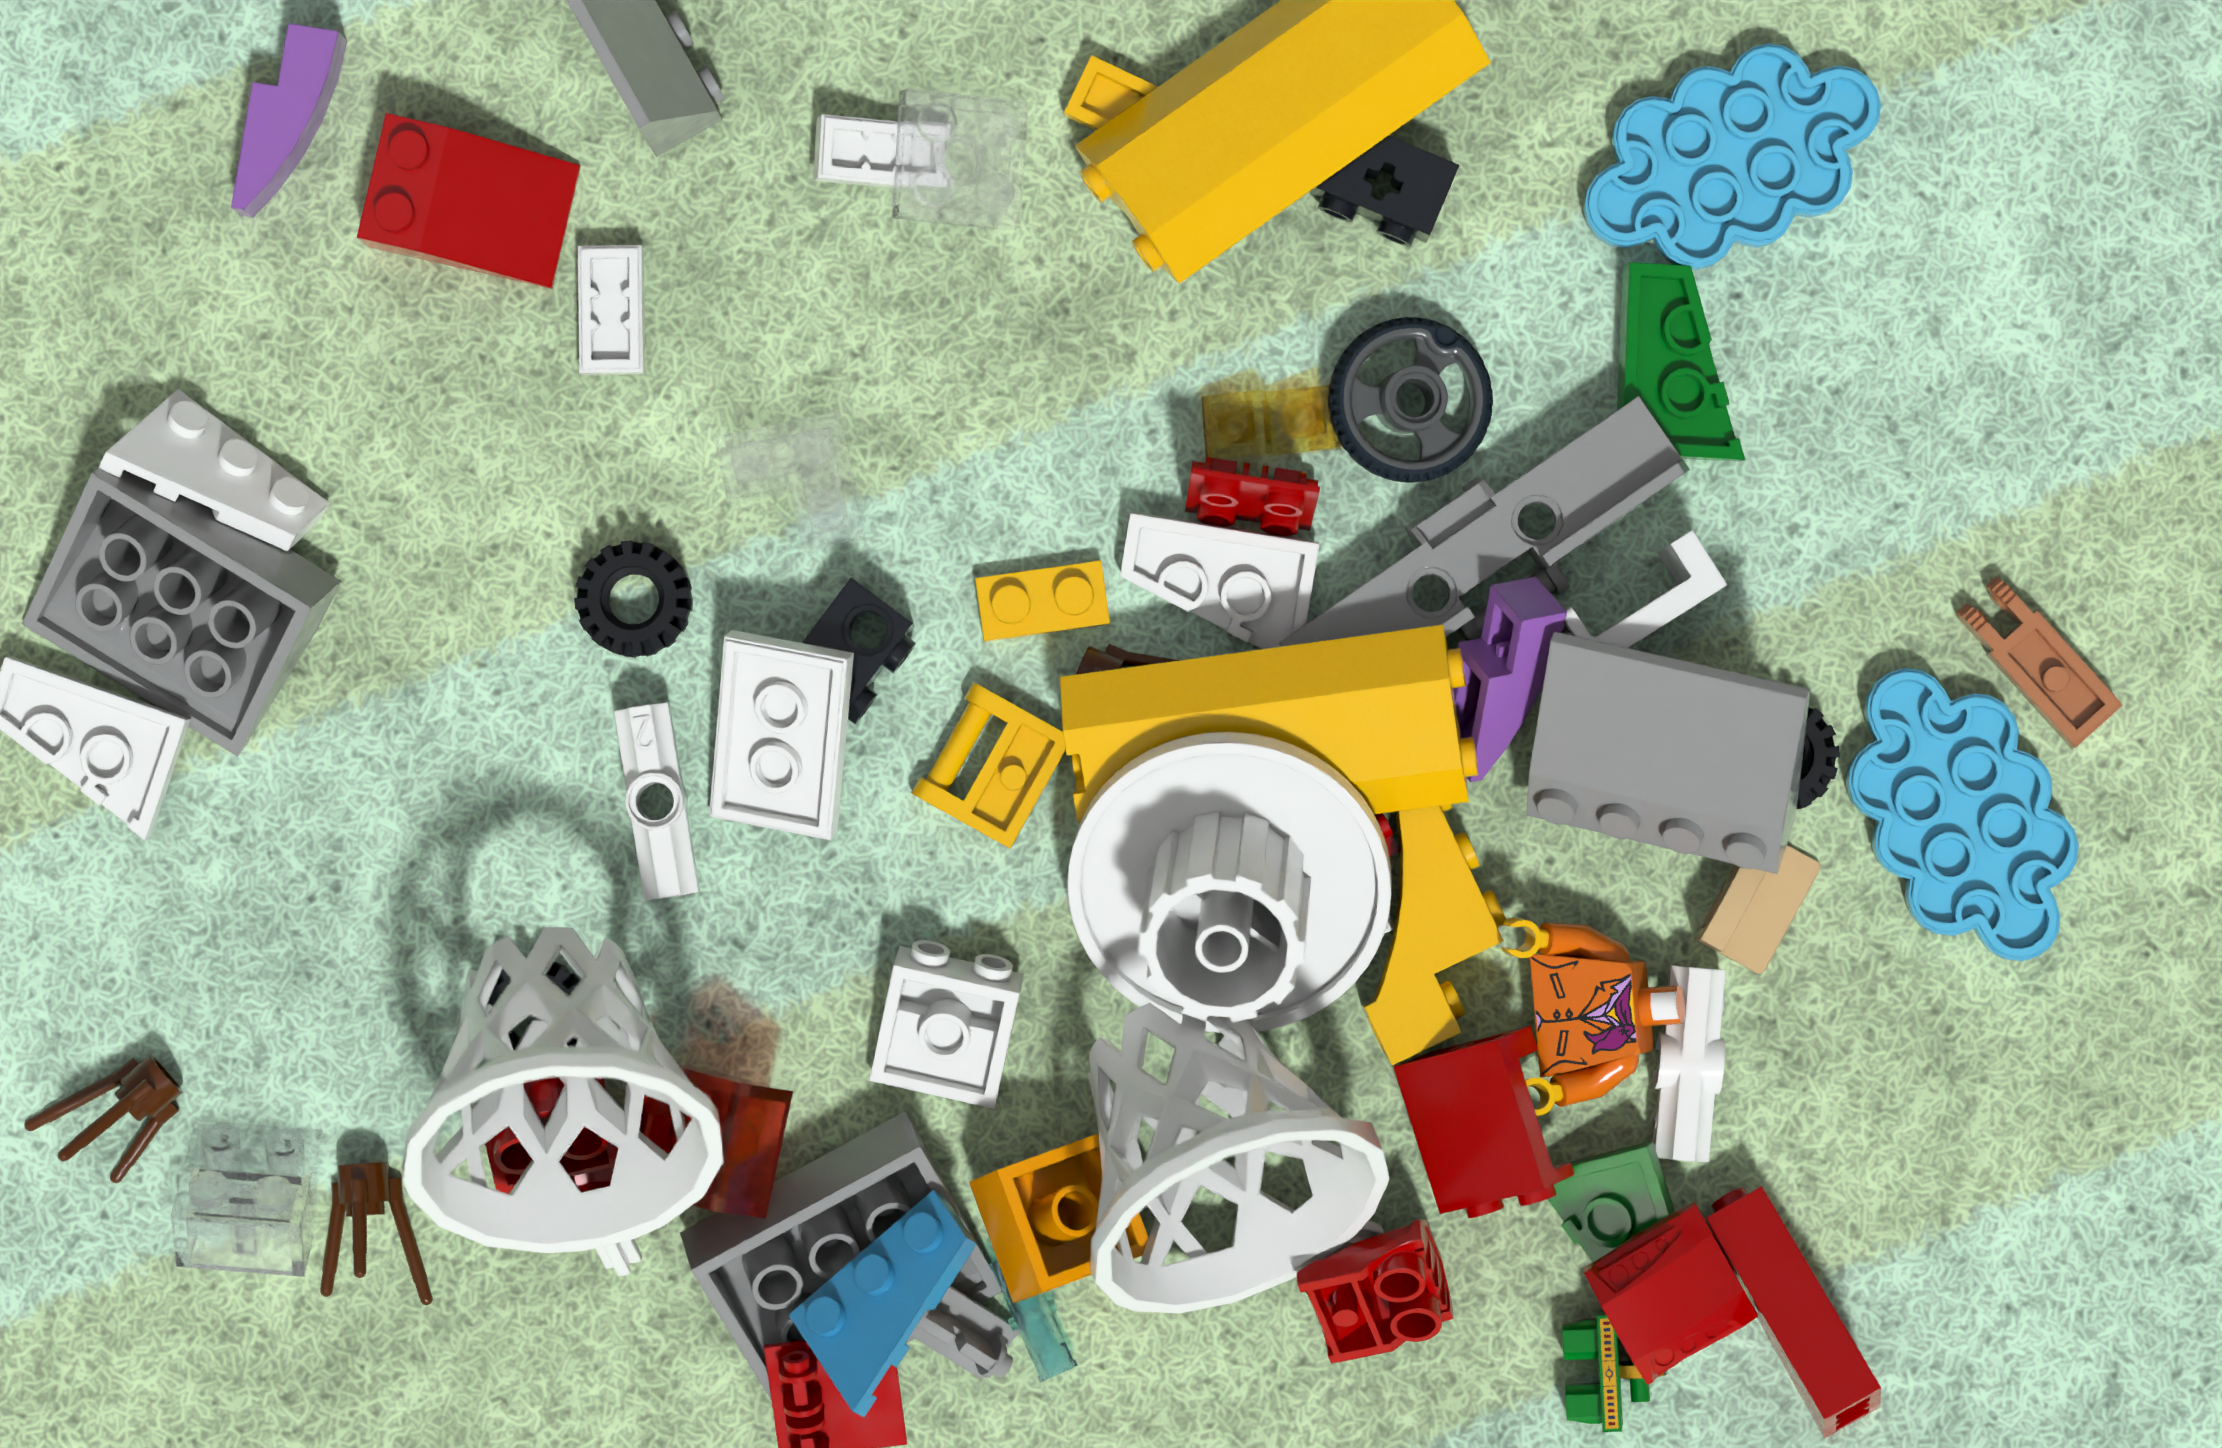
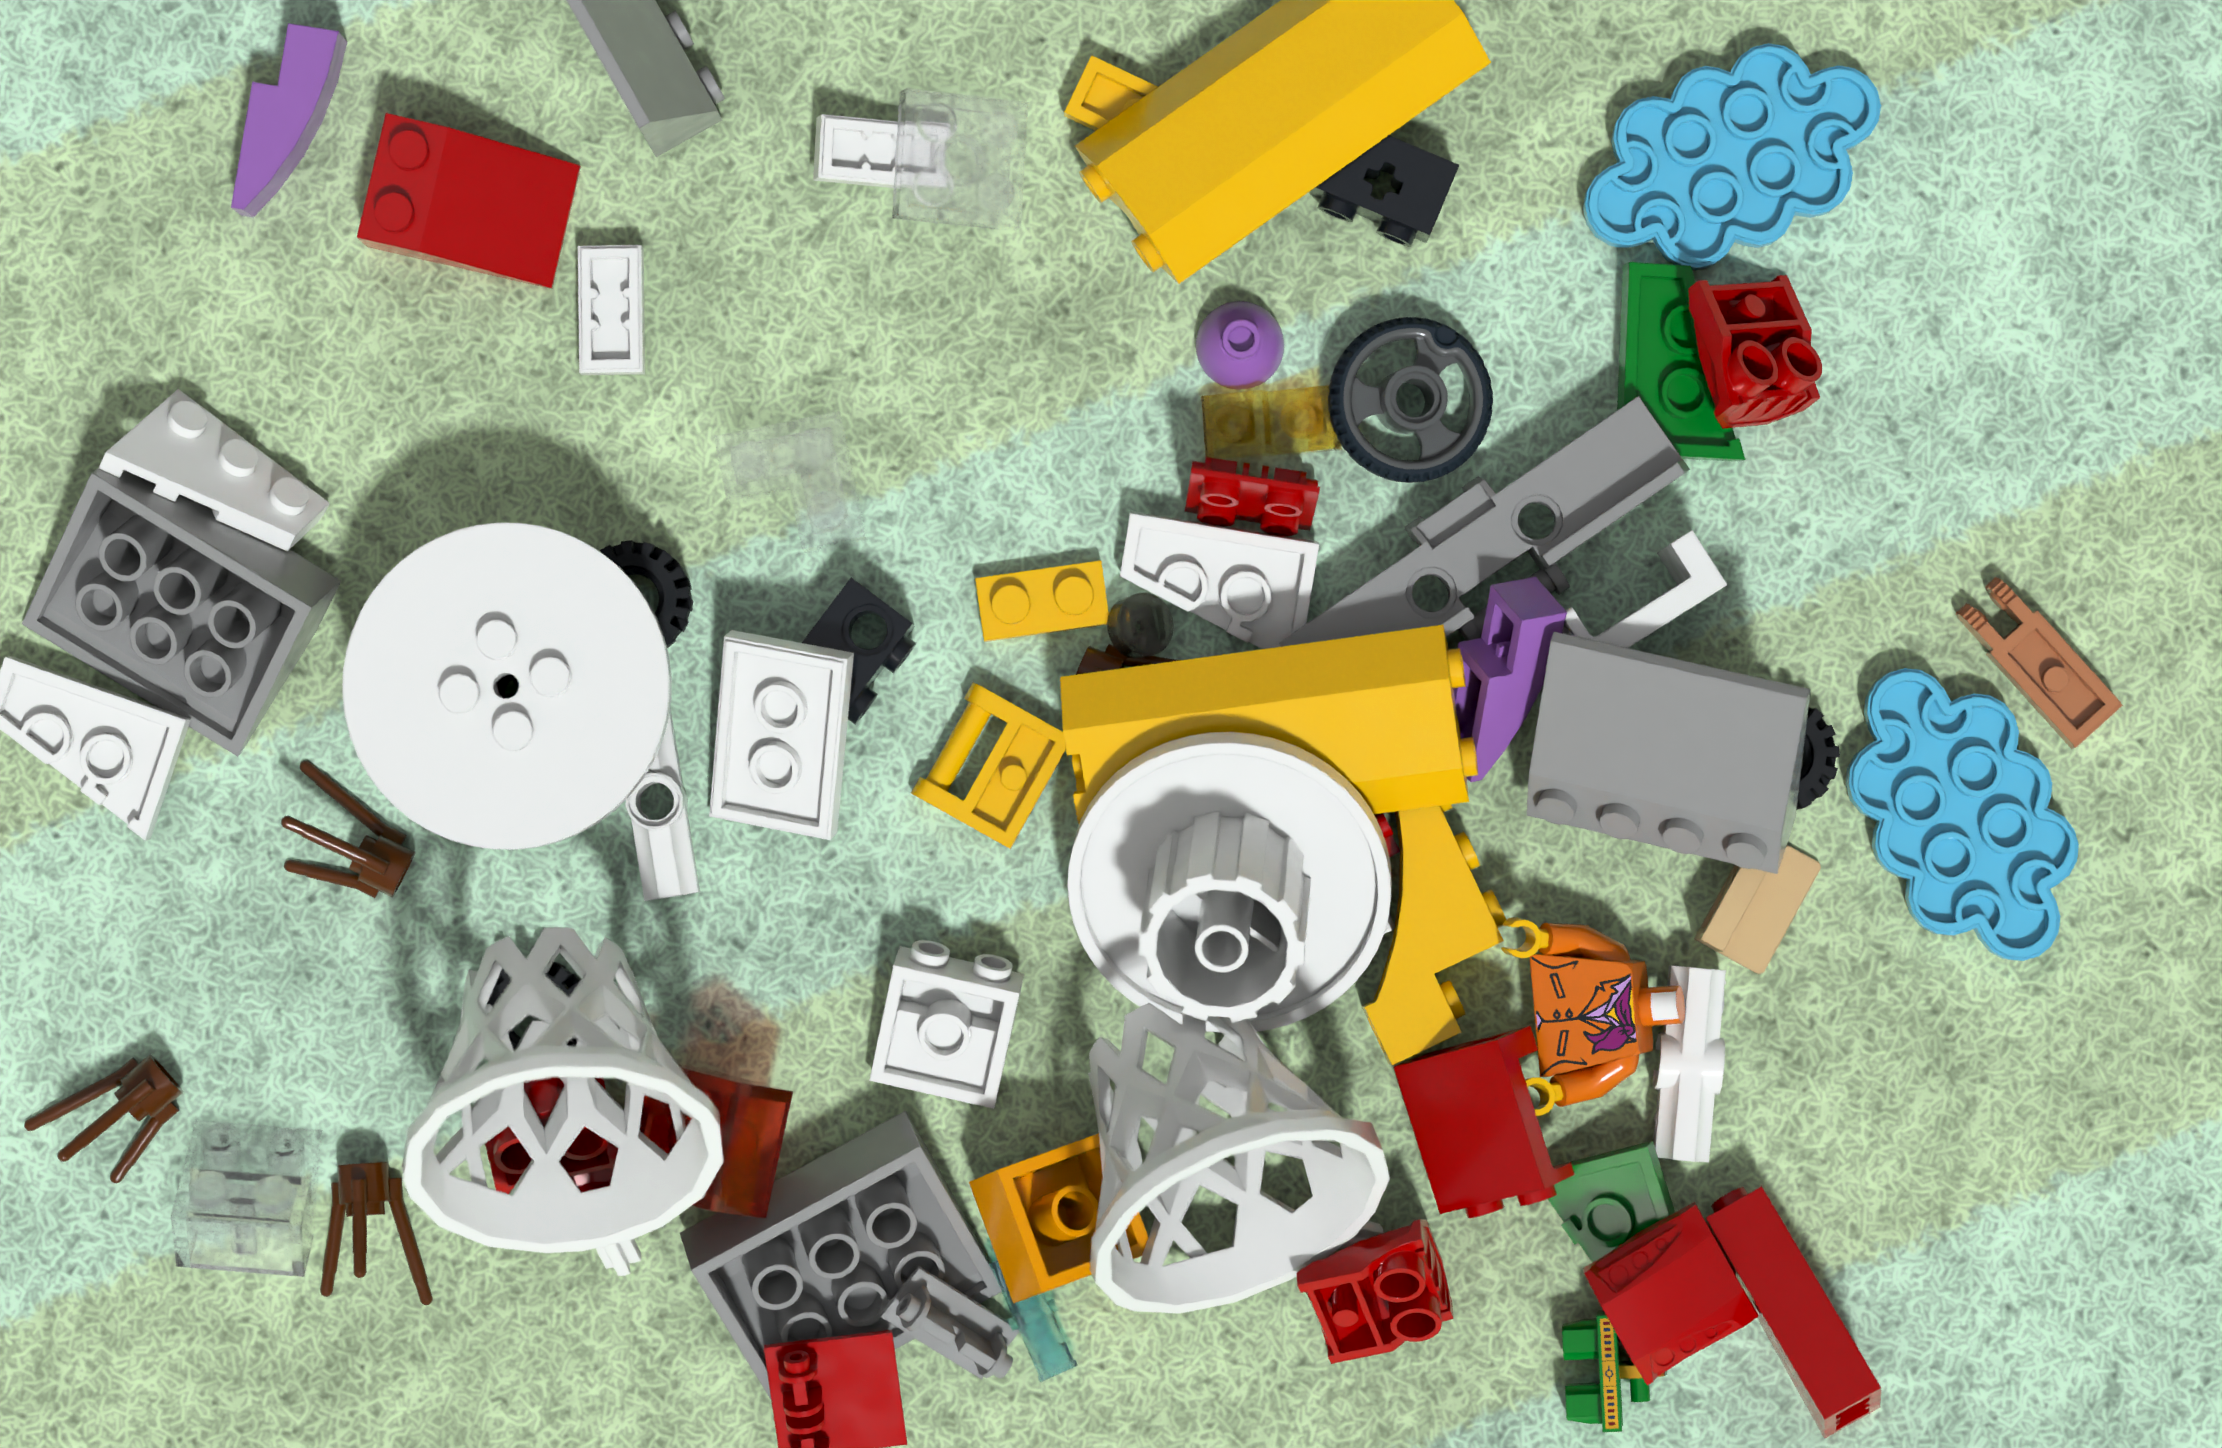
dark azure wing [789,1190,977,1417] -> none
none -> reddish brown plant [281,760,415,898]
none -> white piece [342,523,672,850]
none -> clear smoke tile [1107,593,1174,659]
none -> medium lavender brick [1196,301,1284,390]
none -> red slope [1688,275,1822,429]

